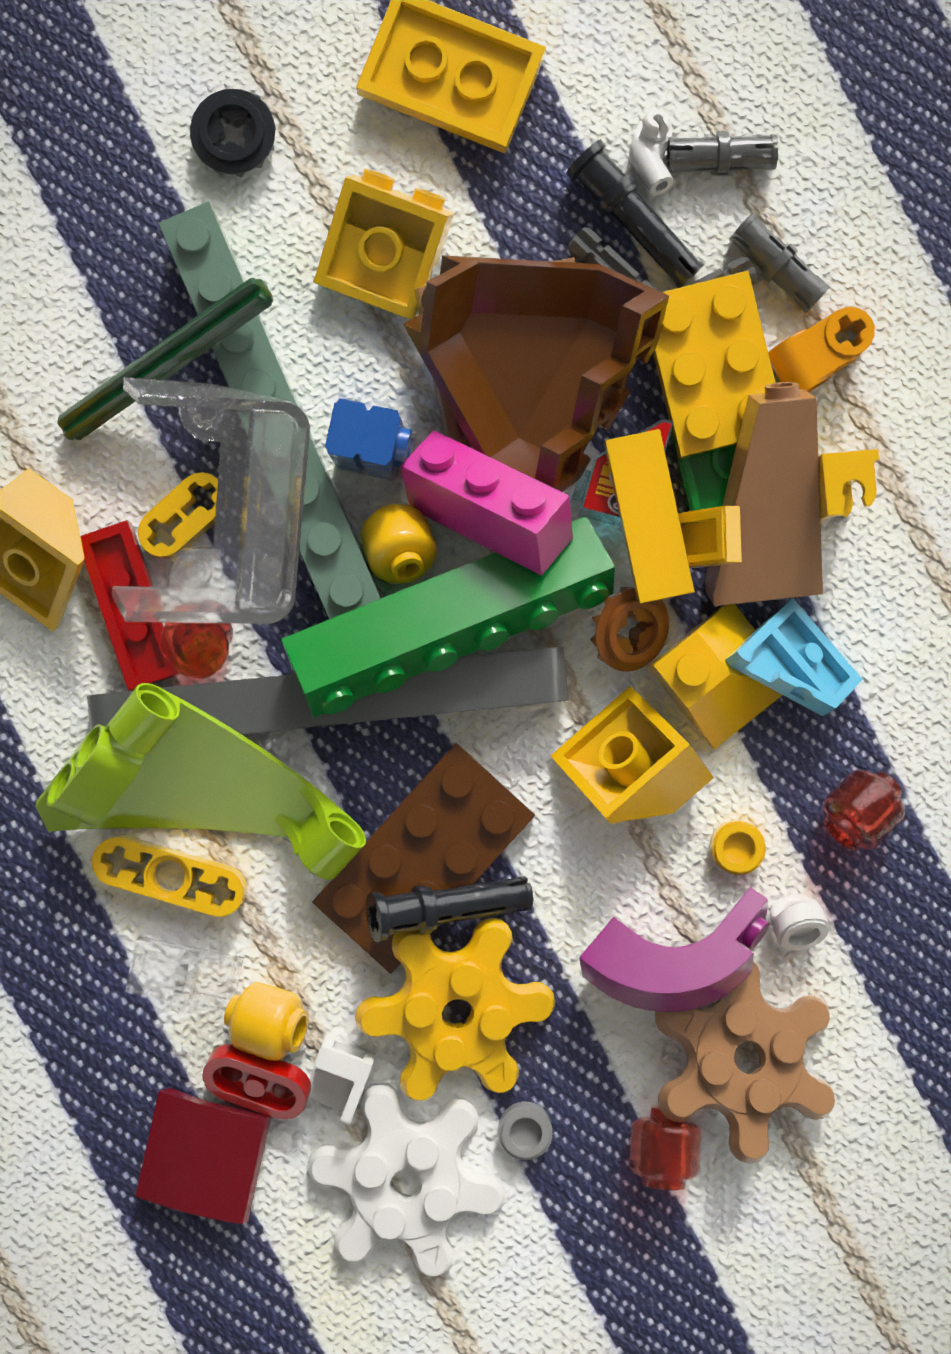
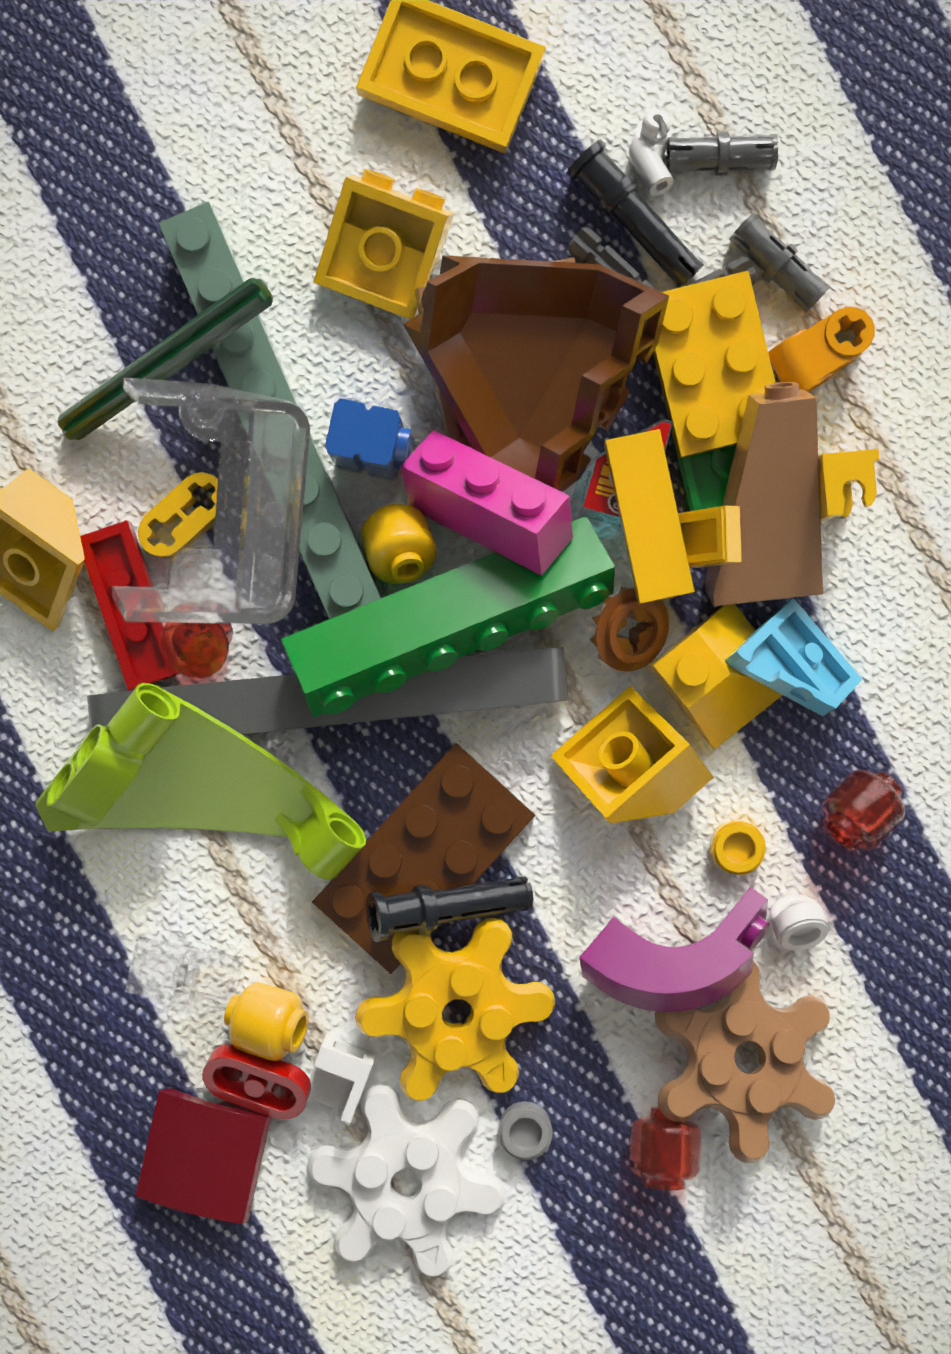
yellow beam [92,835,247,917] -> none
black gear [190,89,276,177] -> none

